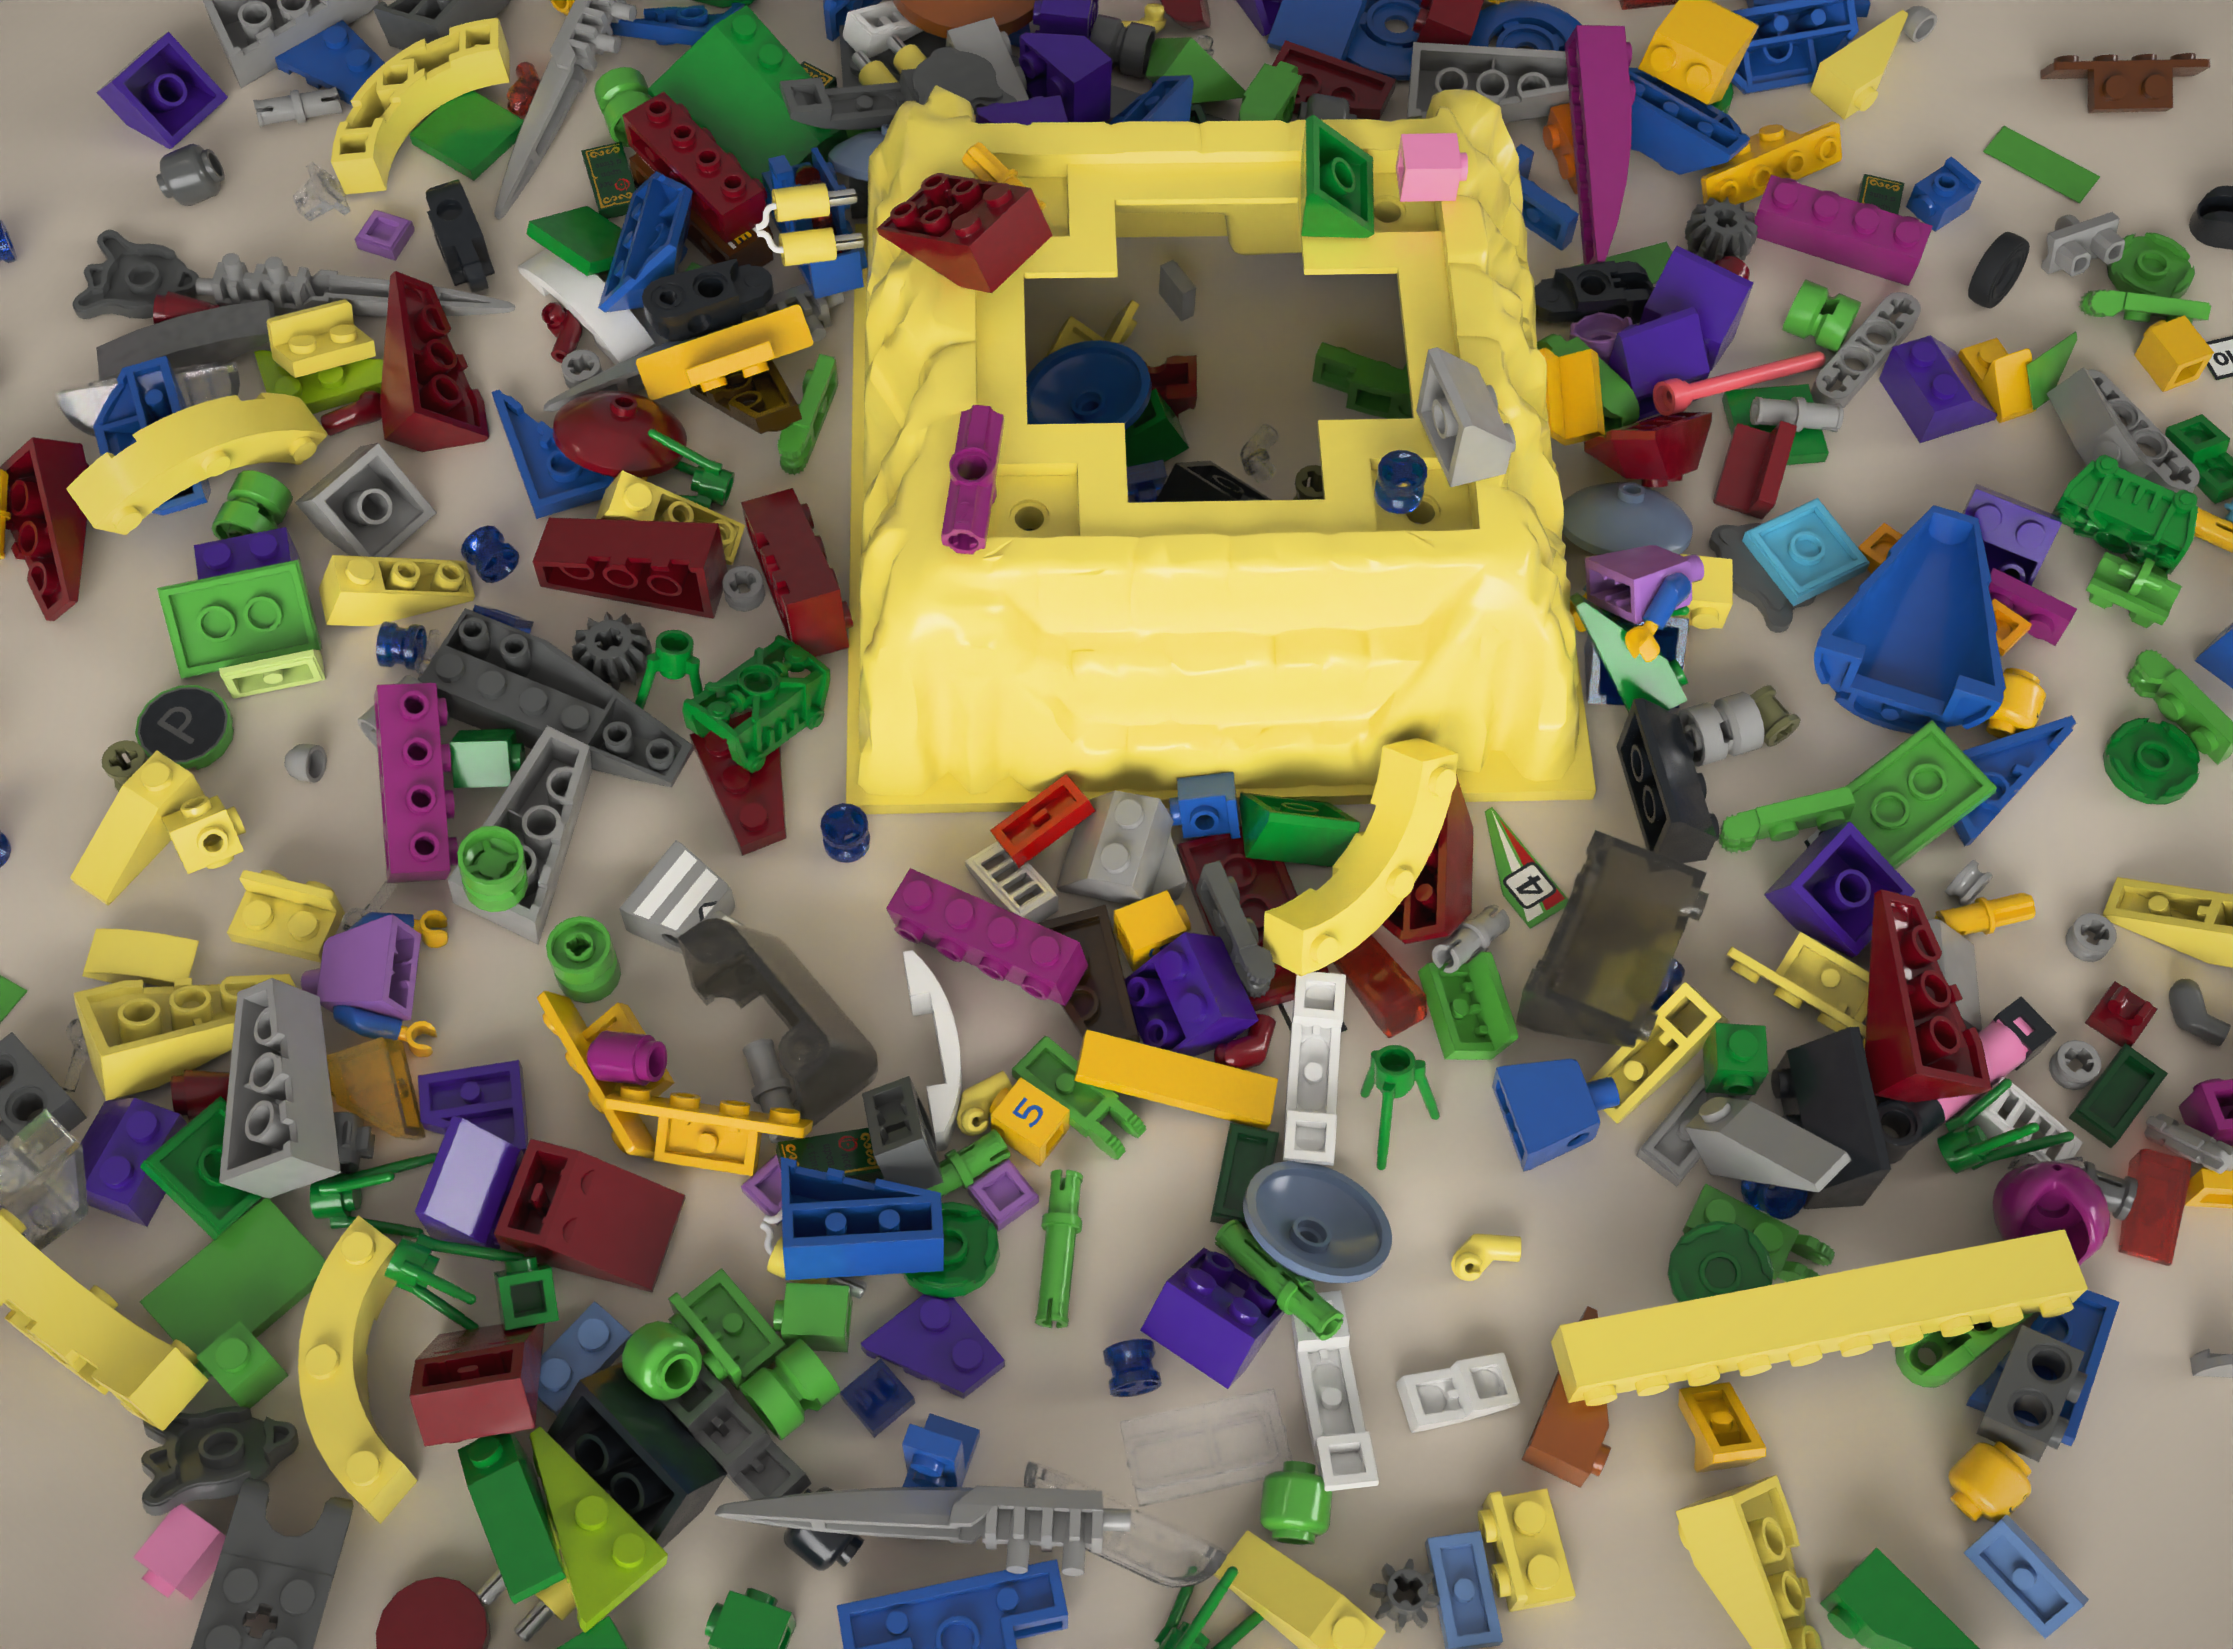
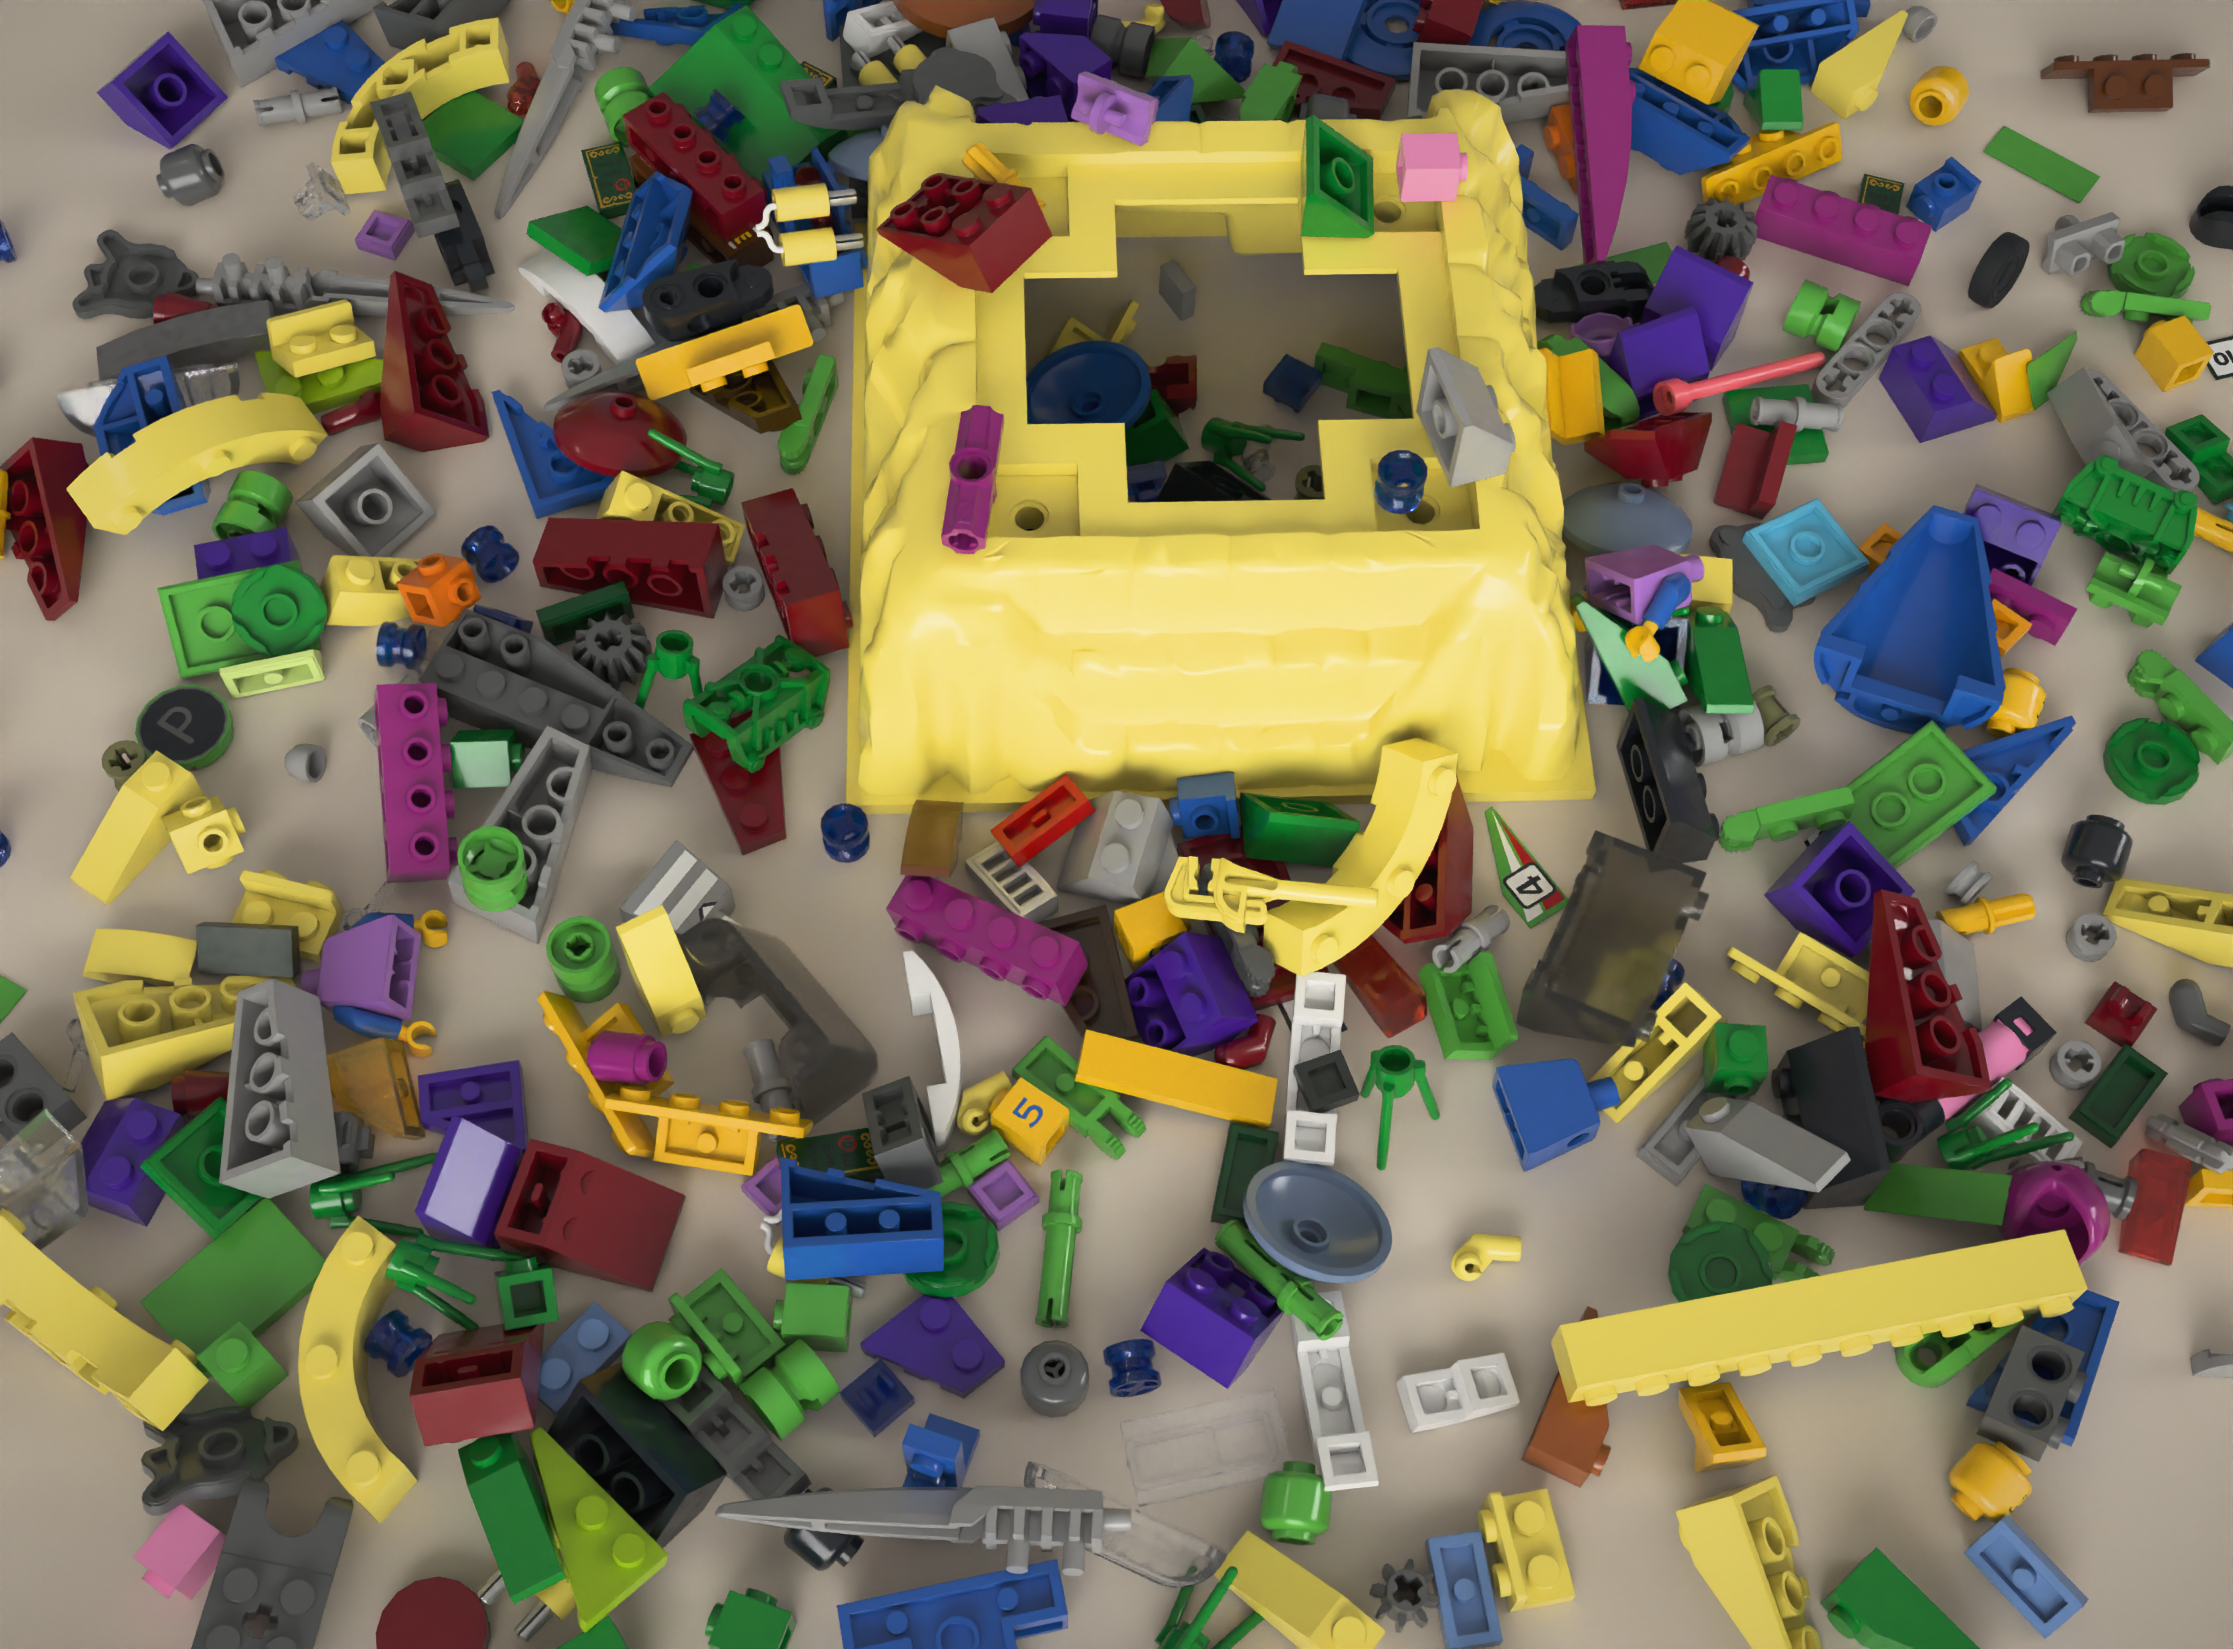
none -> pearl dark grey tile [196,922,300,978]
none -> green tile [231,564,328,657]
none -> clear blue wheel [363,1309,433,1378]
none -> flat silver slope [370,91,460,238]
none -> orange brick [396,553,482,628]
none -> dark green tile [536,581,635,646]
none -> light yellow slope [616,905,707,1038]
none -> clear blue wheel [693,88,746,142]
none -> reddish brown slope [900,800,964,878]
none -> dark grey head [1020,1340,1089,1418]
none -> medium lavender hips [1071,71,1159,146]
none -> light yellow piece [1164,856,1379,934]
none -> green plant [1201,417,1305,492]
none -> clear blue wheel [1213,31,1255,83]
none -> tile [1262,354,1323,413]
none -> pearl dark grey tile [1293,1049,1360,1113]
none -> green slope [1676,606,1754,714]
none -> green slope [1743,69,1803,130]
none -> bright green sticker [1864,1163,2012,1226]
none -> yellow head [1909,65,1969,126]
none -> black head [2061,815,2133,888]

